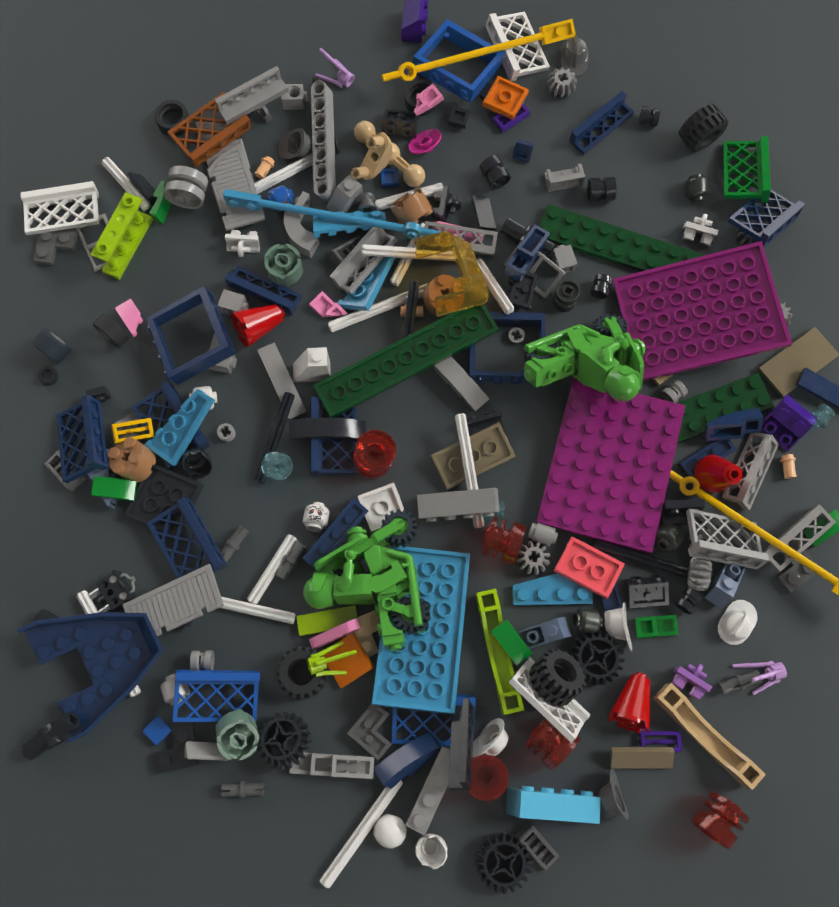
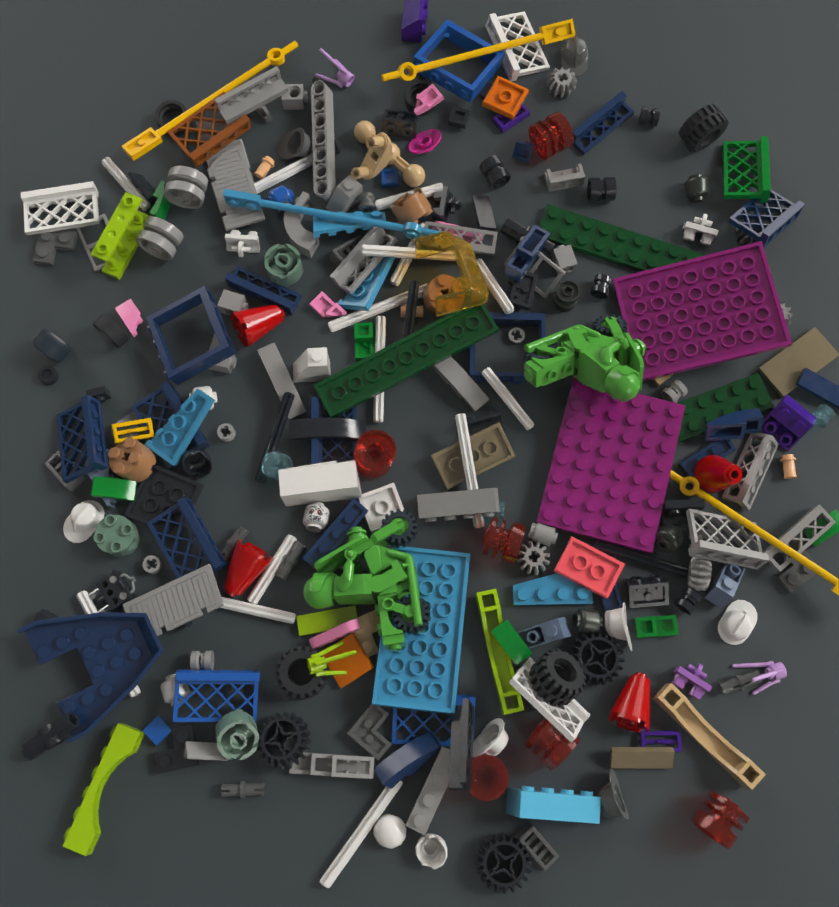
none -> white piece [63,500,105,543]
none -> lime arch [63,723,145,856]
none -> sand green brick [93,514,140,557]
none -> yellow bar [122,41,298,161]
none -> light grey wheel [135,216,184,261]
none -> light grey bush [143,555,162,574]
none -> red cone [223,539,273,597]
none -> white slope [278,460,362,507]
none -> green slope [354,322,374,362]
none -> white axle [373,316,386,423]
none -> white axle [482,367,534,430]
none -> clear red wheel [528,112,574,160]

